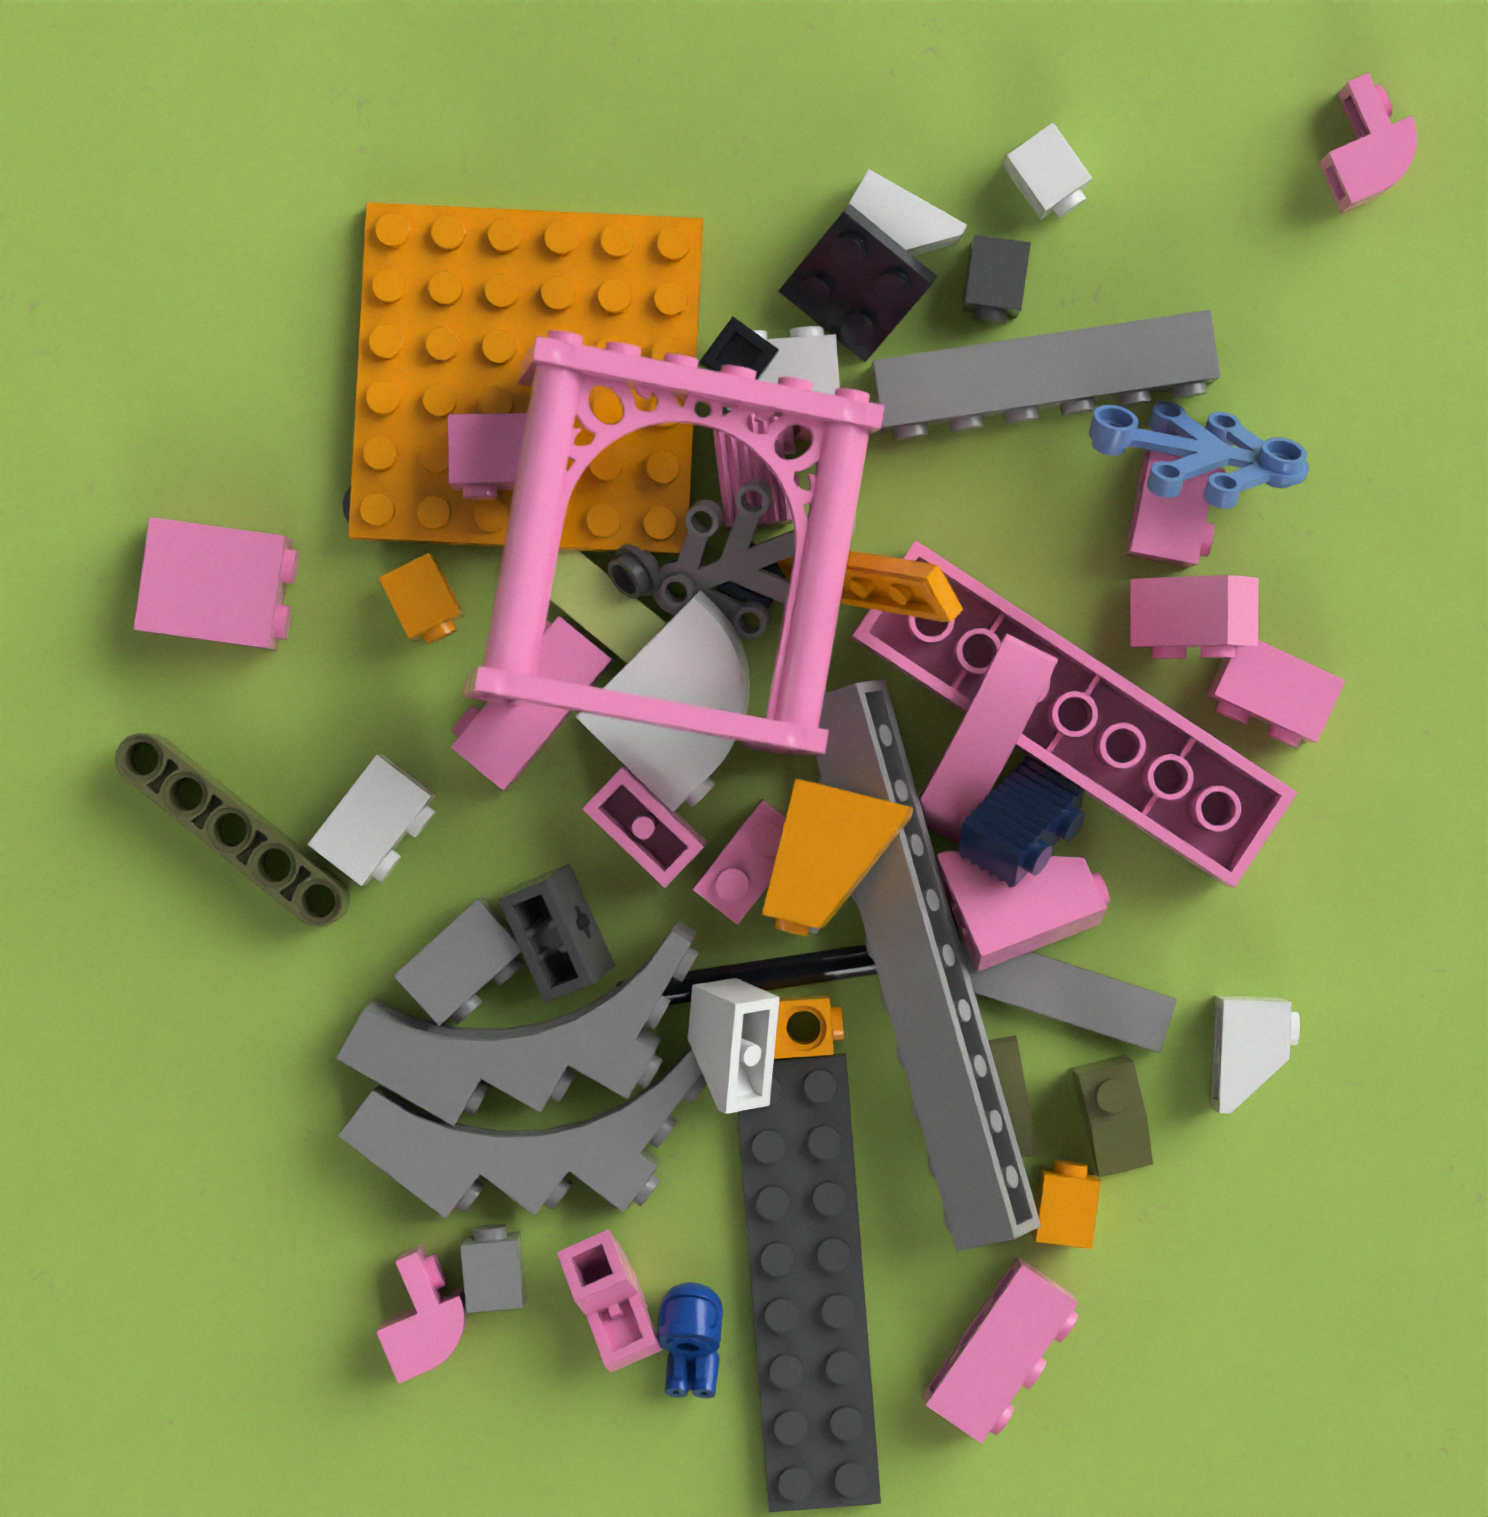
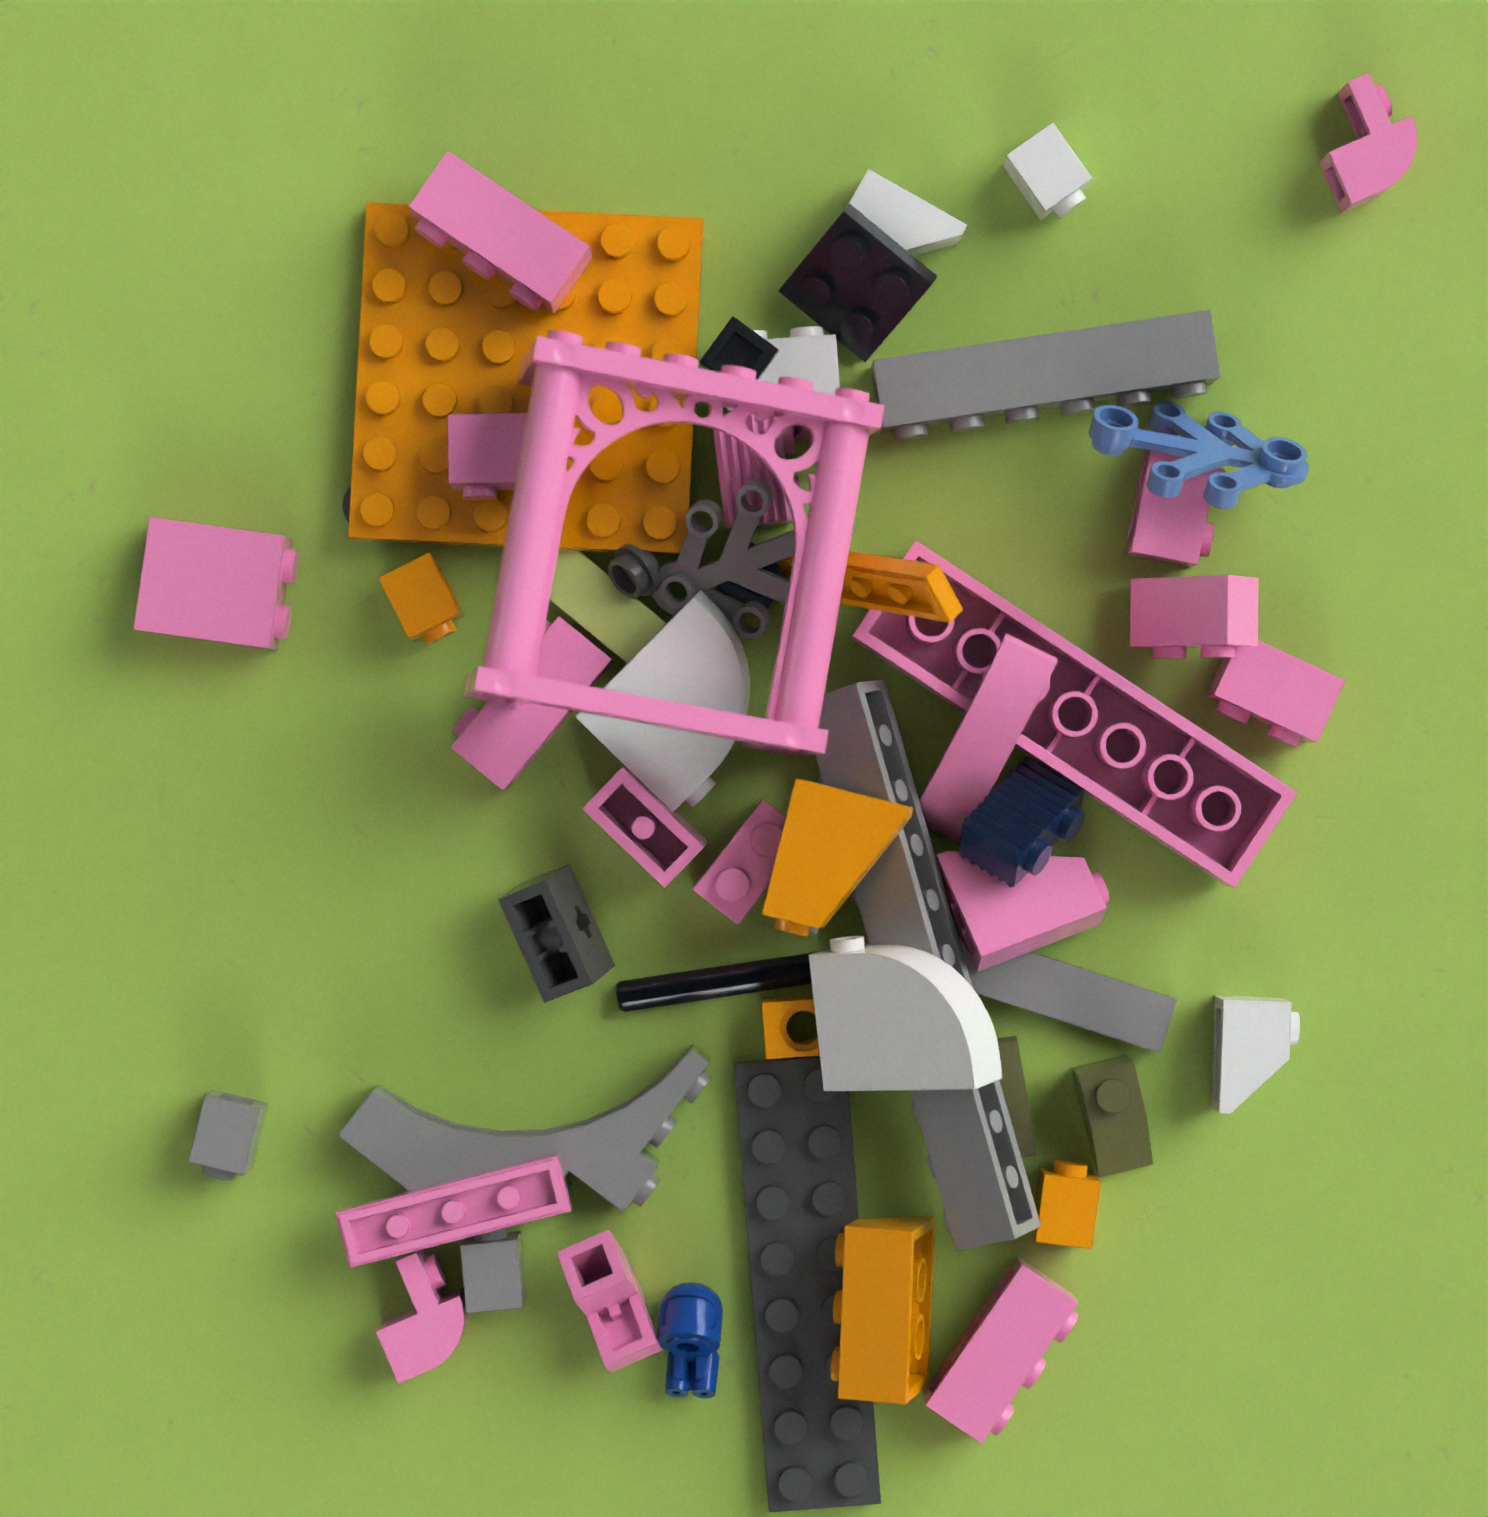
olive beam [115,733,350,927] -> none
white brick [307,755,436,886] -> none
light grey arch [336,921,699,1126] -> none
light grey brick [394,897,524,1026] -> none
white slope [688,978,780,1114] -> none
dark grey brick [961,235,1031,325] -> none
none -> light grey brick [188,1090,268,1181]
none -> bright pink tile [335,1153,572,1268]
none -> bright pink brick [409,150,592,314]
none -> white brick [809,936,1002,1091]
none -> light orange slope [831,1216,936,1405]

